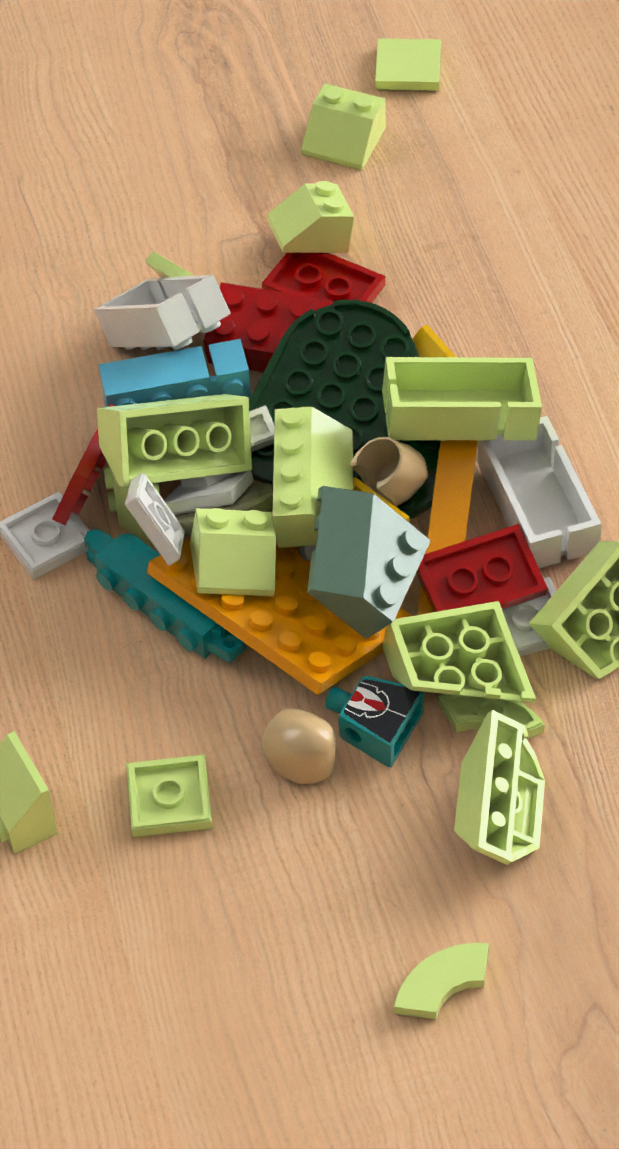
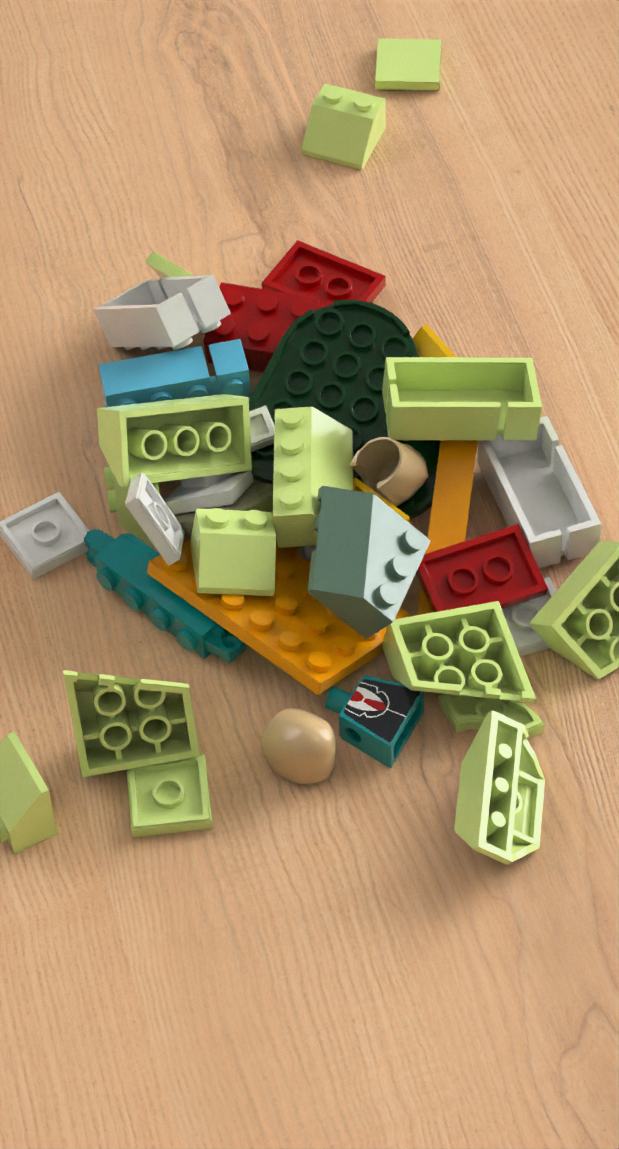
red plate [52,404,114,526] -> none
yellowish green slope [267,181,354,253] -> none
yellowish green tile [394,943,489,1019] -> none
none -> yellowish green wedge [63,670,200,778]

